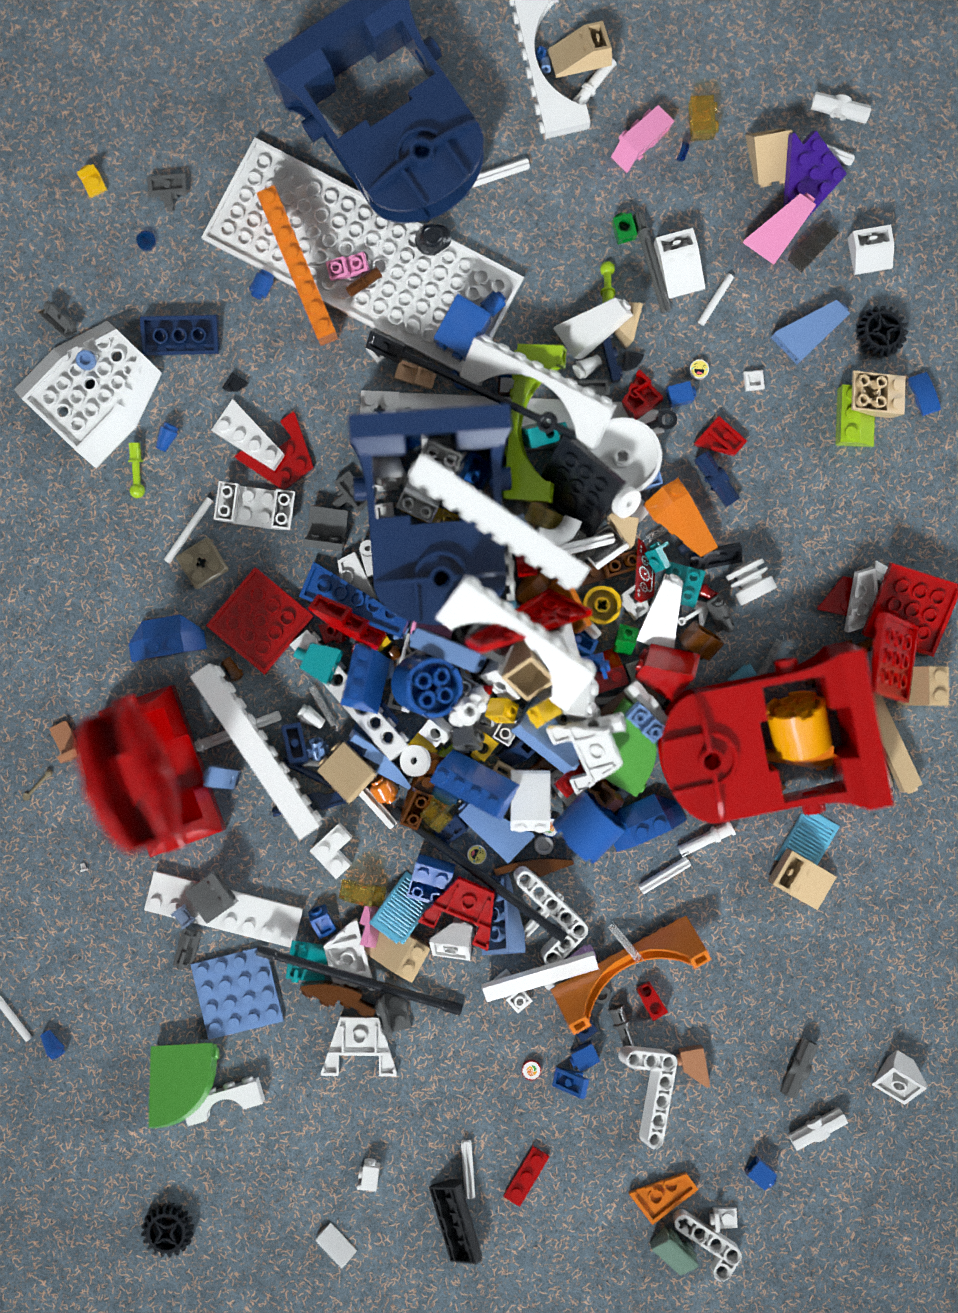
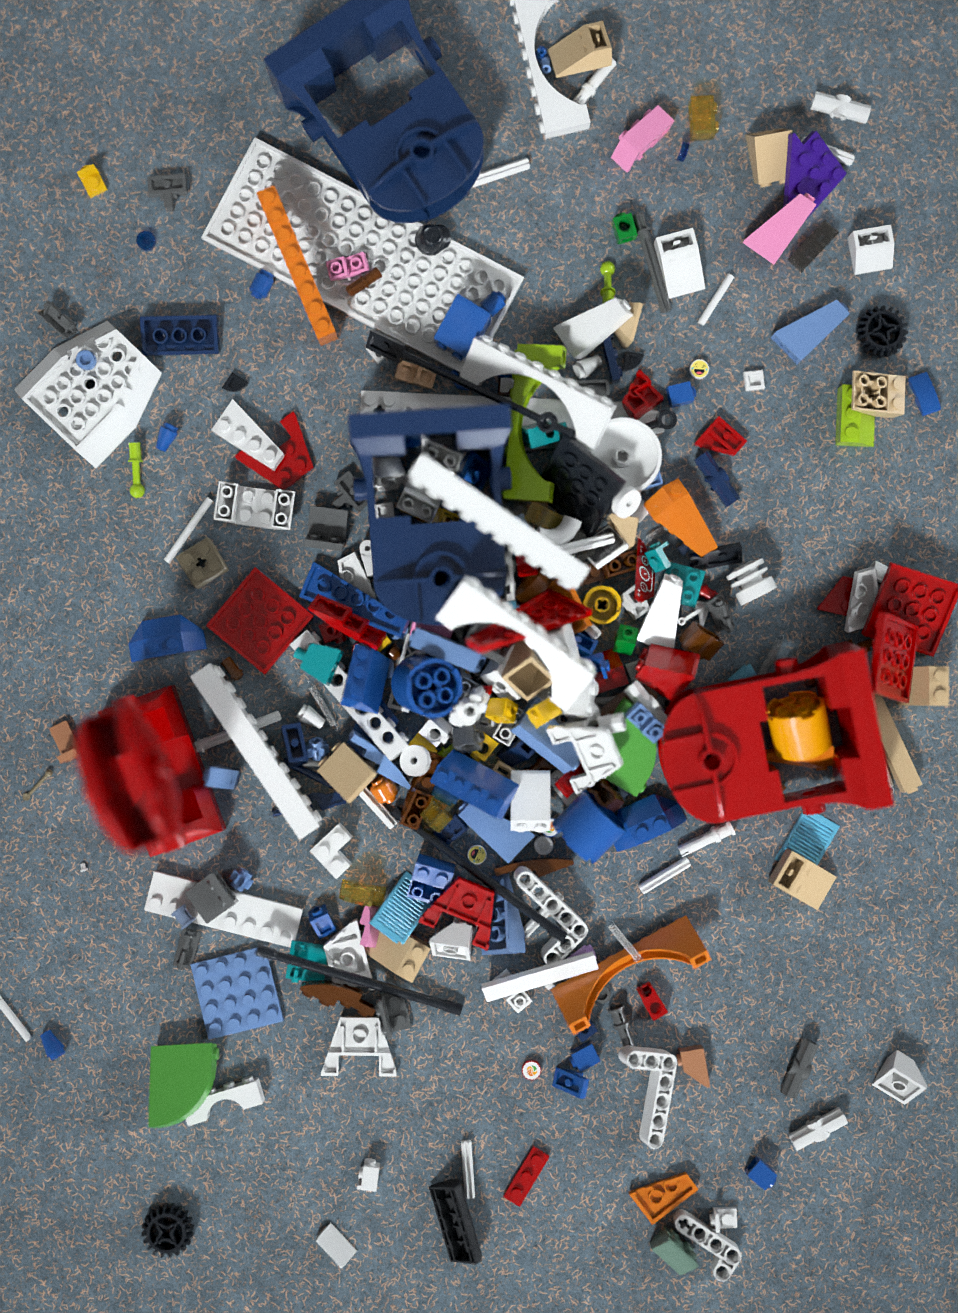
none -> medium blue gear [229,867,254,892]

